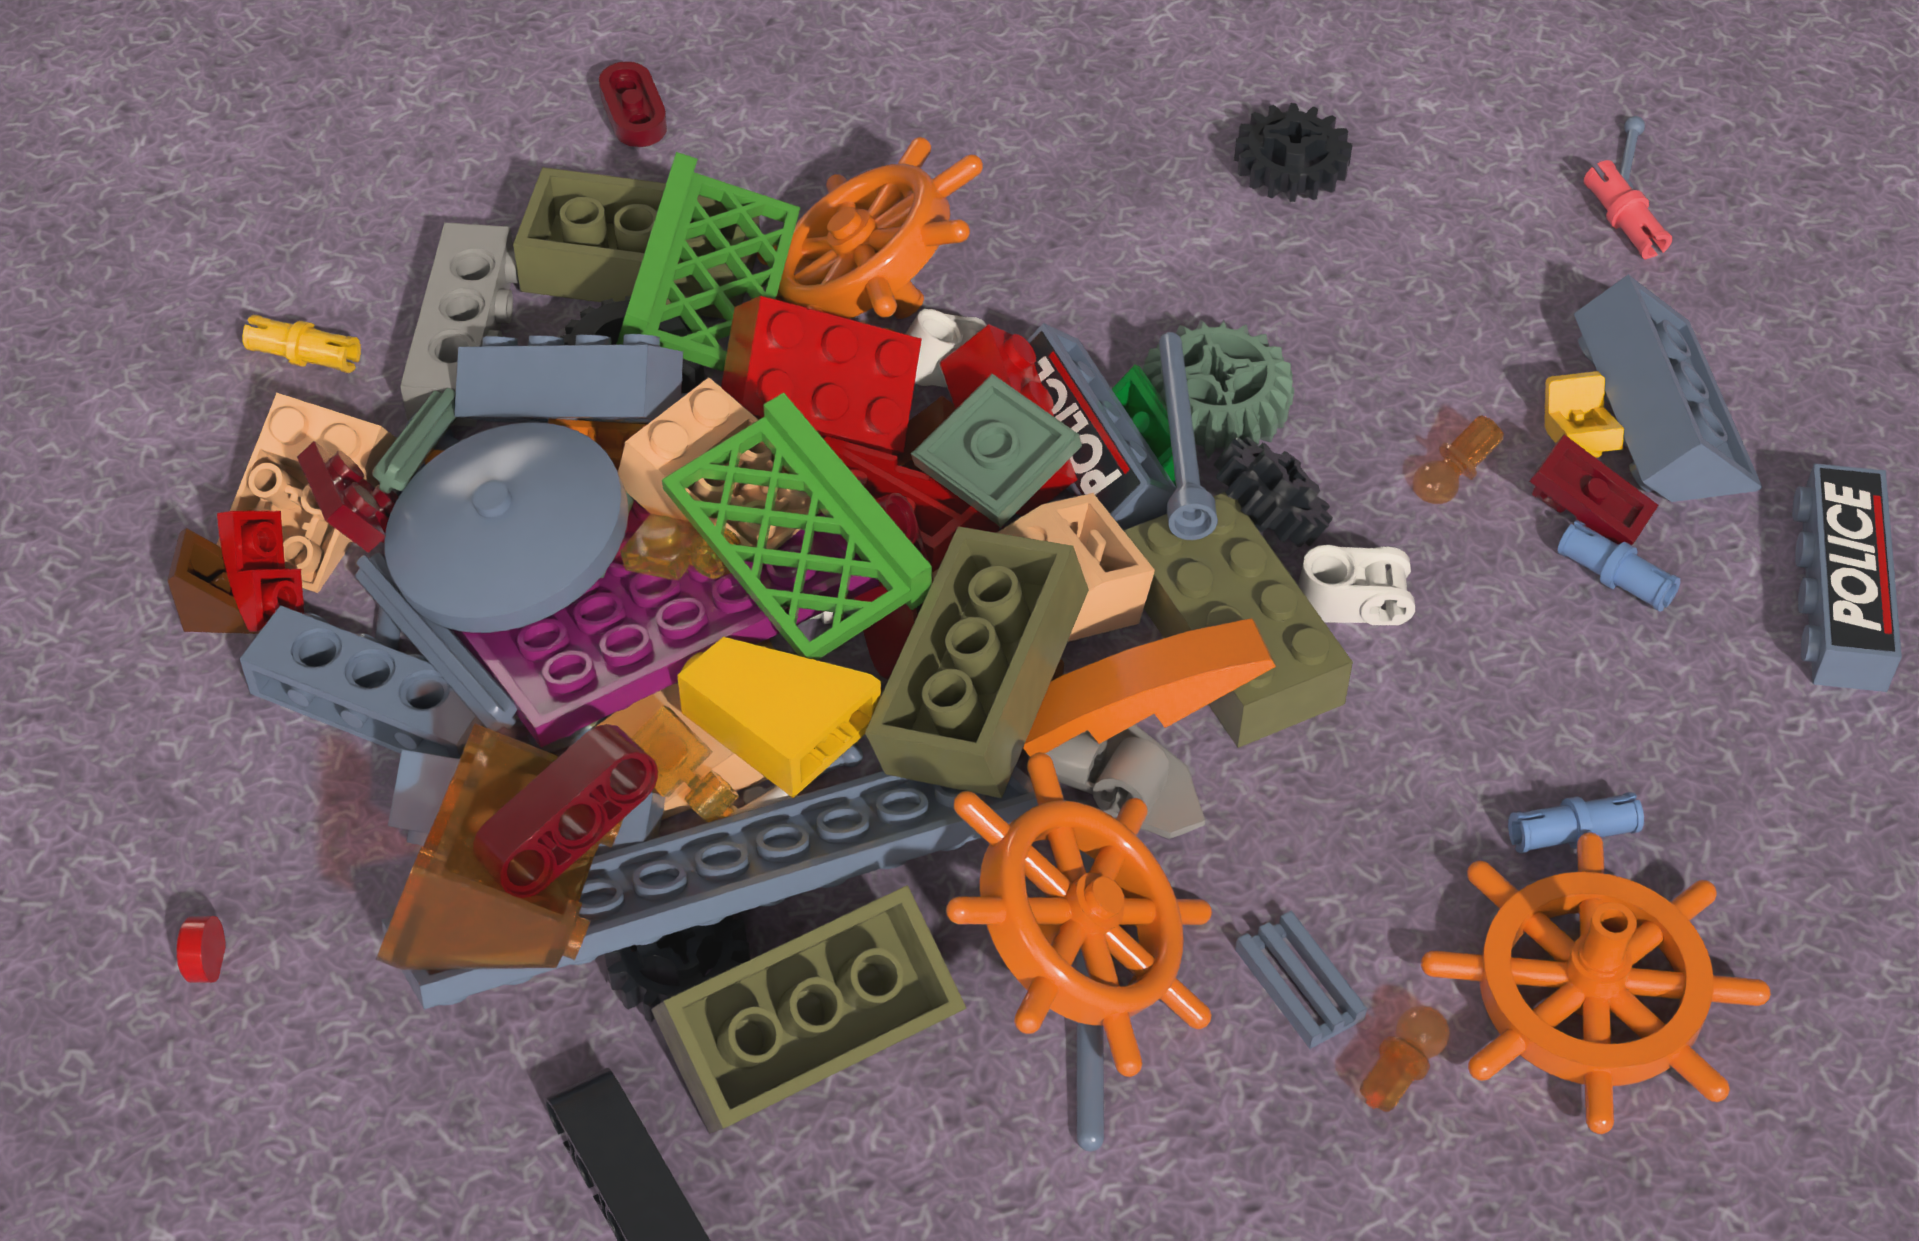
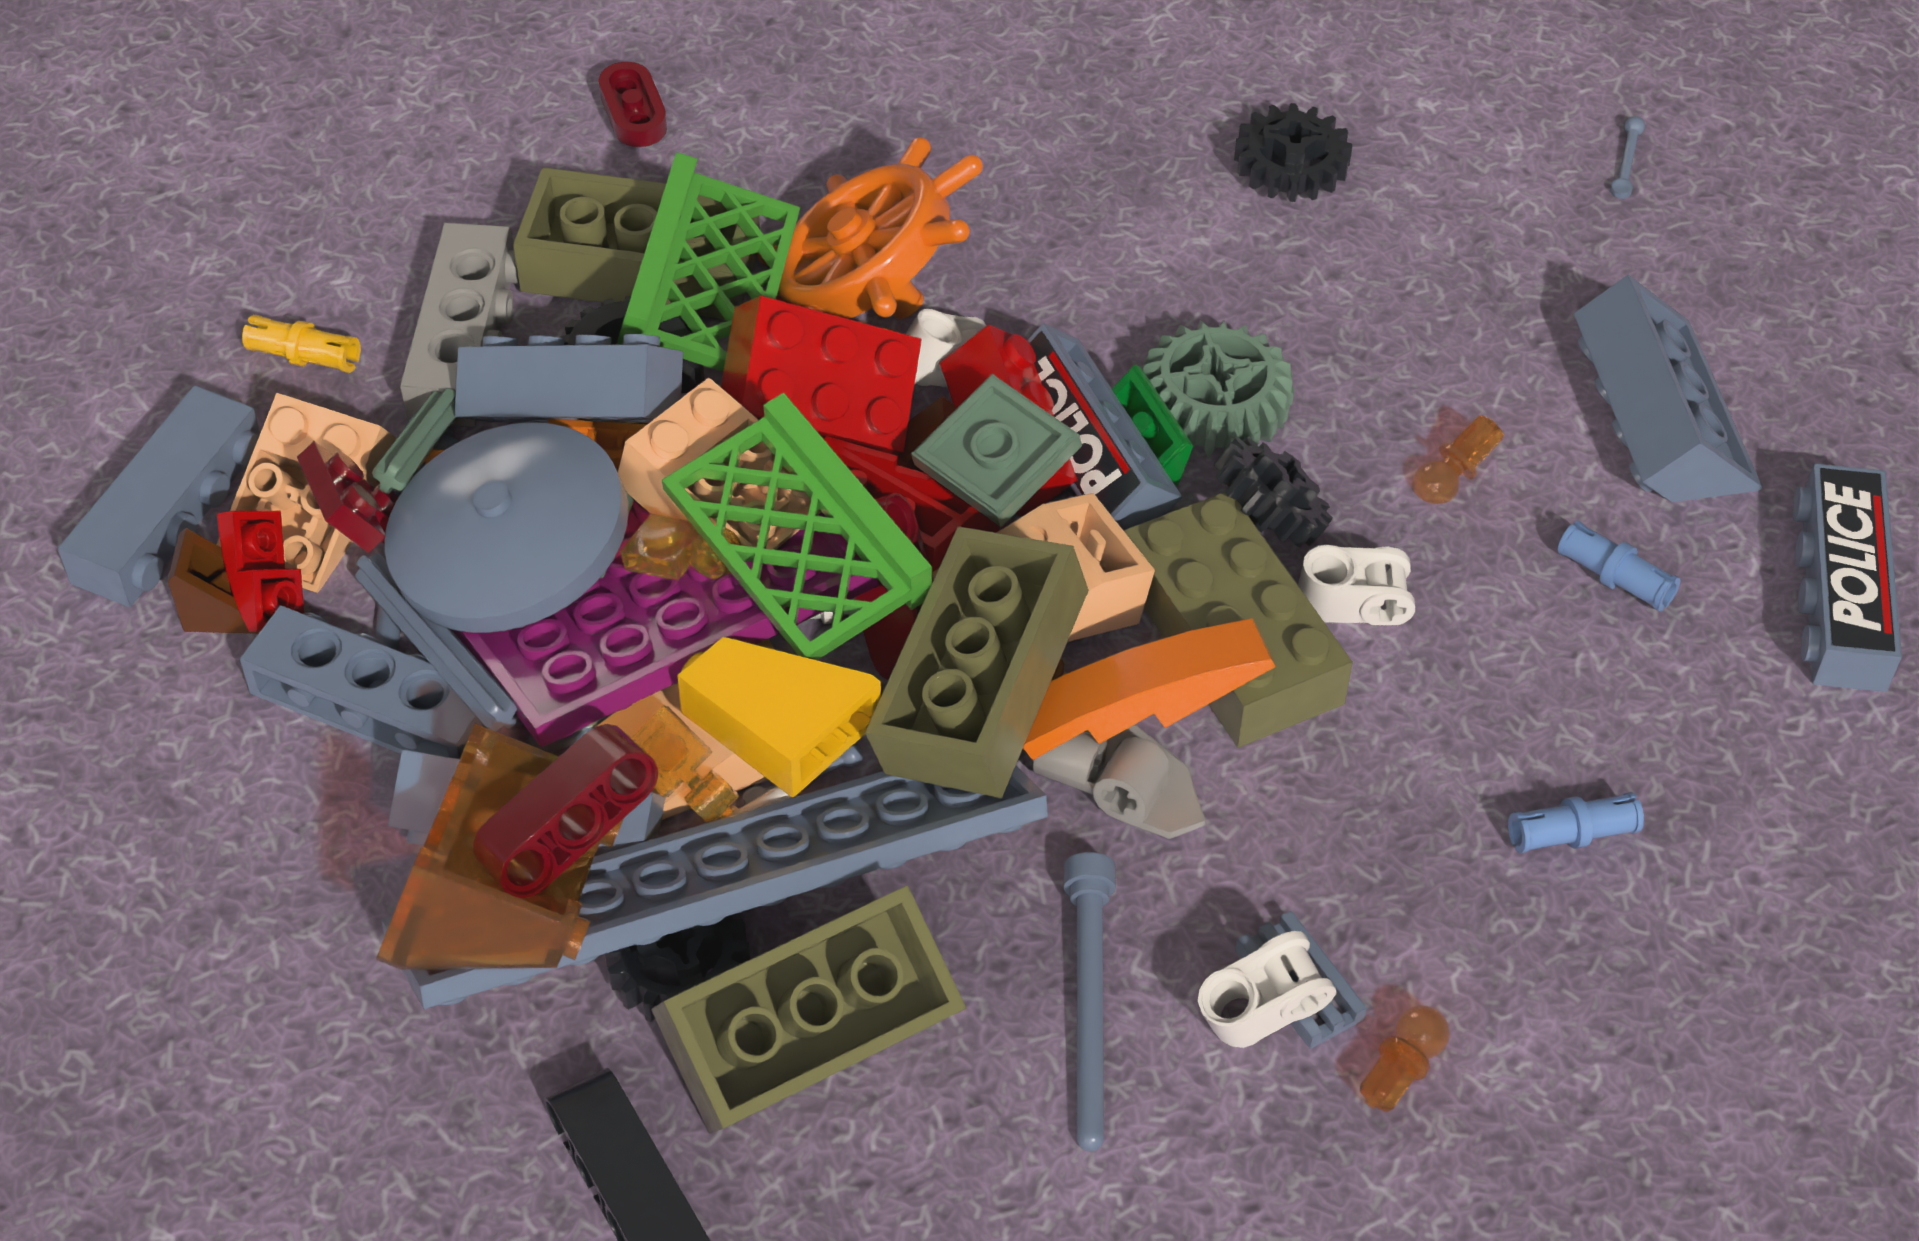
red tile [177,916,226,983] -> none
orange piece [946,753,1212,1077] -> none
sand blue piece [1159,332,1218,540] -> none
orange piece [1421,832,1771,1134] -> none
dark red hinge [1529,434,1659,545] -> none
yellow bracket [1544,371,1624,458] -> none
coral pin [1584,160,1672,260] -> none
none -> sand blue brick [58,385,260,607]
none -> white piece [1198,931,1336,1048]

